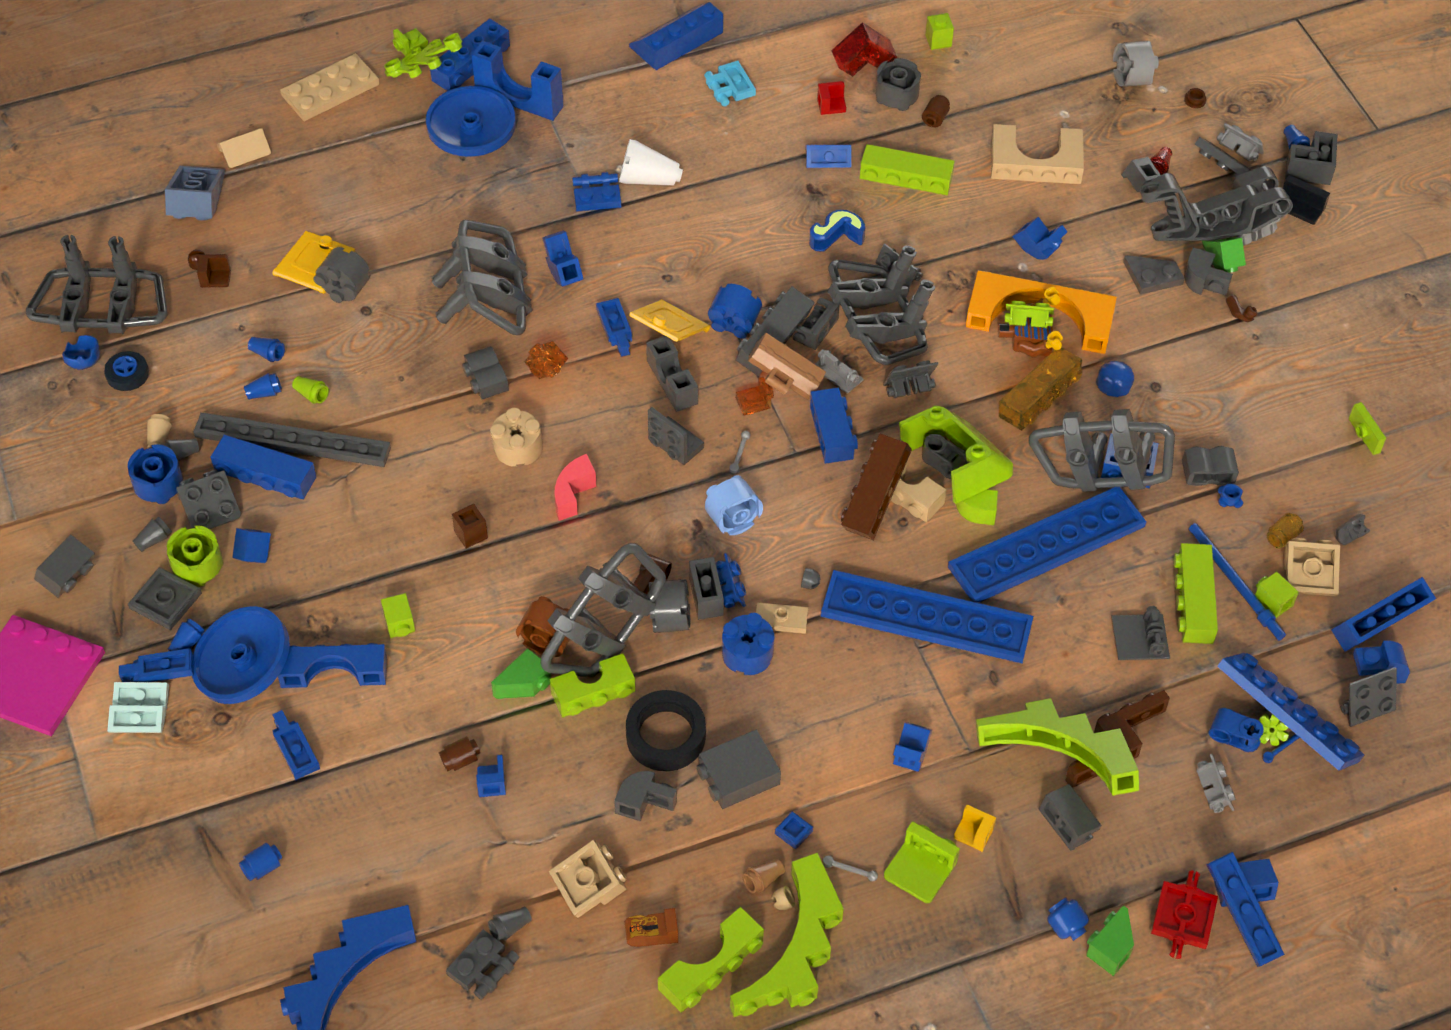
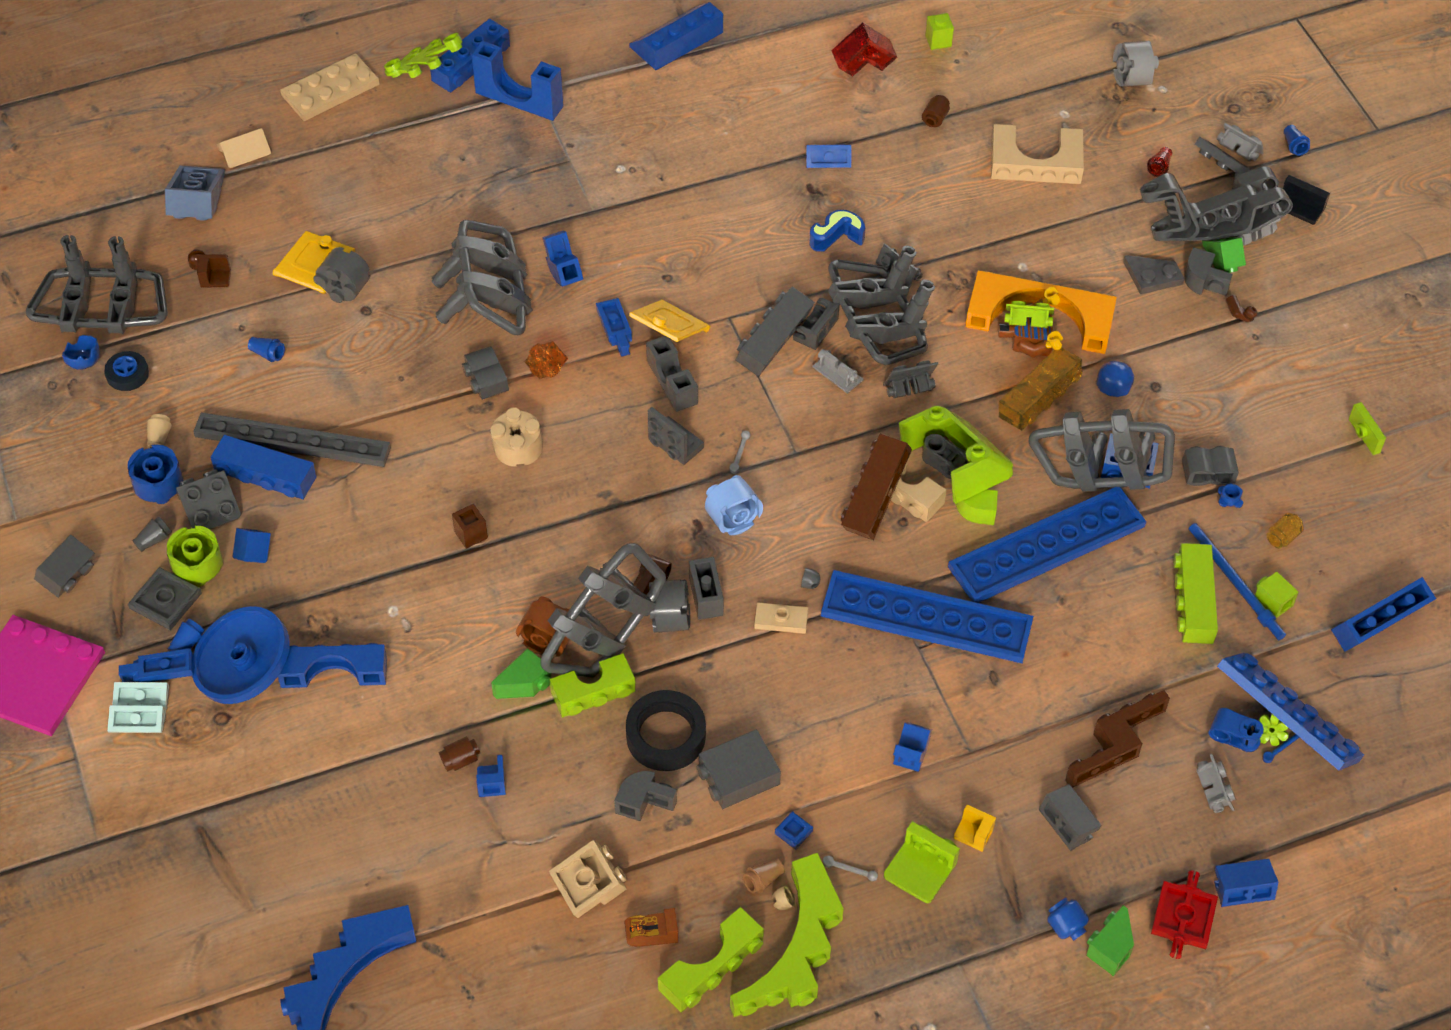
dark grey cone [160,438,199,461] -> none
blue brick [239,843,282,881] -> none
blue cone [244,373,282,400] -> none
blue hinge [272,710,320,780] -> none
lime cone [292,376,329,404] -> none
lime brick [381,593,415,638] -> none
lime bracket [393,28,428,56] -> none
blue dish [426,86,516,157] -> none
dark grey plate [446,929,519,1000] -> none
dark grey cone [488,906,532,941] -> none
coral brick [555,454,596,521] -> none
blue plate [572,172,621,212] -> none
white cone [619,139,683,186] -> none
medium azure plate [704,61,756,106] -> none
blue brick [708,284,762,339] -> none
blue hinge [715,553,747,608] -> none
blue brick [722,613,774,675] -> none
clear orange bracket [736,377,774,416] -> none
medium nougat piece [748,333,826,400] -> none
blue brick [810,388,858,464] -> none
red panel [817,81,847,115] -> none
lime brick [860,144,955,195] -> none
dark grey brick [875,58,921,111] -> none
lime arch [976,698,1139,796] -> none
blue brick [1012,217,1068,260] -> none
dark grey hinge [1112,606,1170,660] -> none
dark grey brick [1121,157,1161,192] -> none
reddish brown plate [1184,88,1207,108] -> none
blue tile [1206,852,1285,967] -> none
tan plate [1284,538,1340,597] -> none
dark grey brick [1285,131,1338,185] -> none
flat silver piece [1336,513,1370,545] -> none
dark grey hinge [1340,667,1397,727] -> none
blue brick [1353,641,1410,684] -> none

